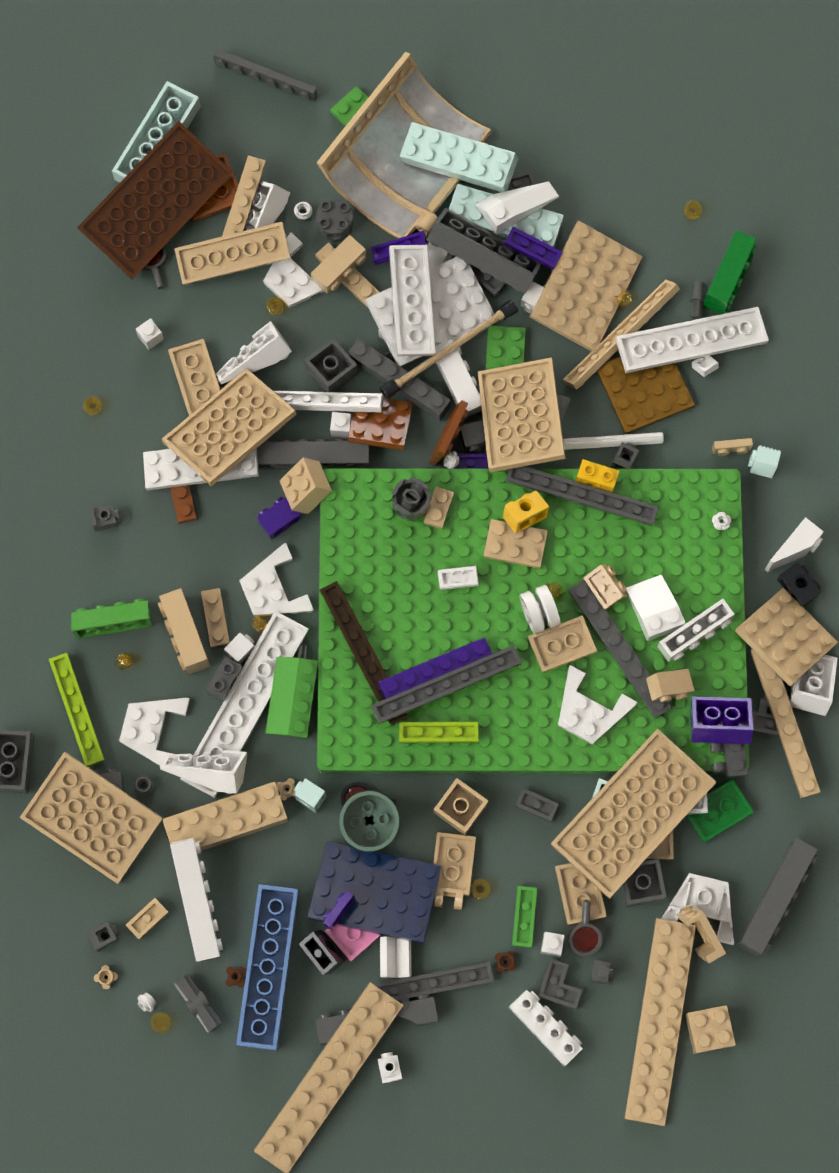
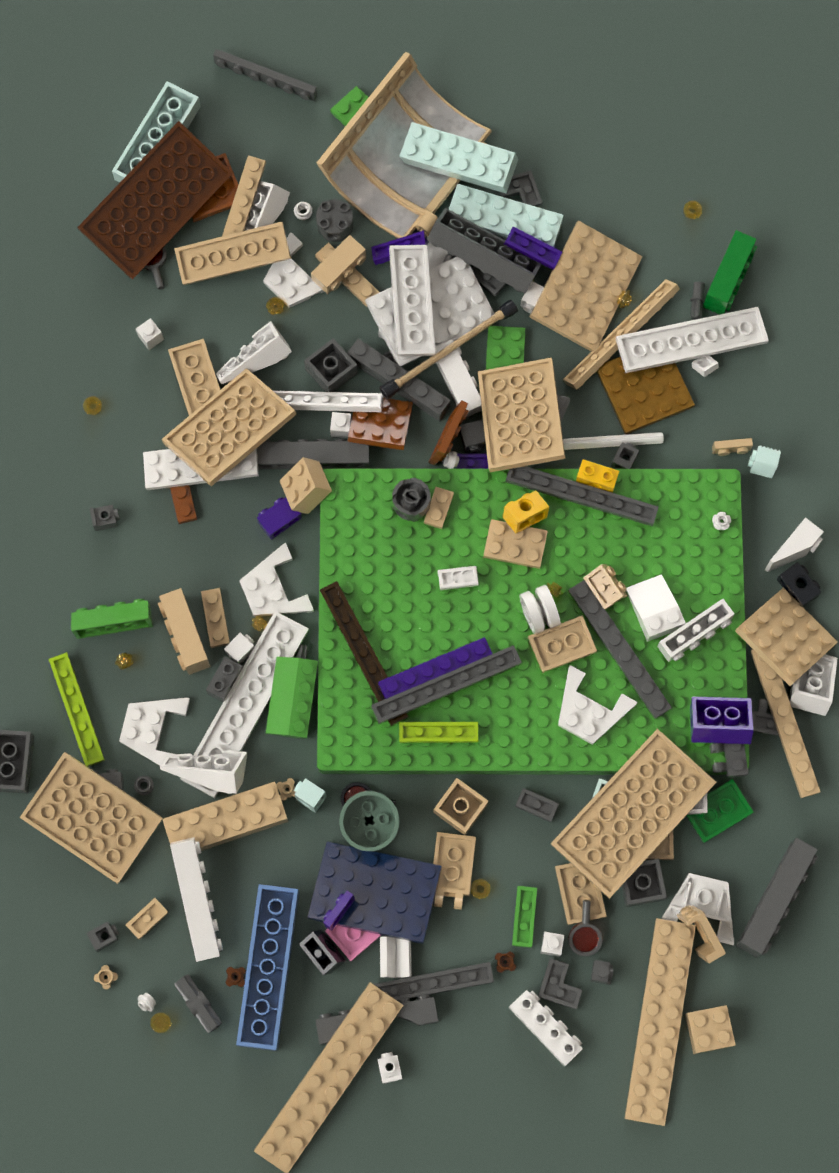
white wedge [476,181,559,235] -> none
tan brick [646,669,694,703] -> none

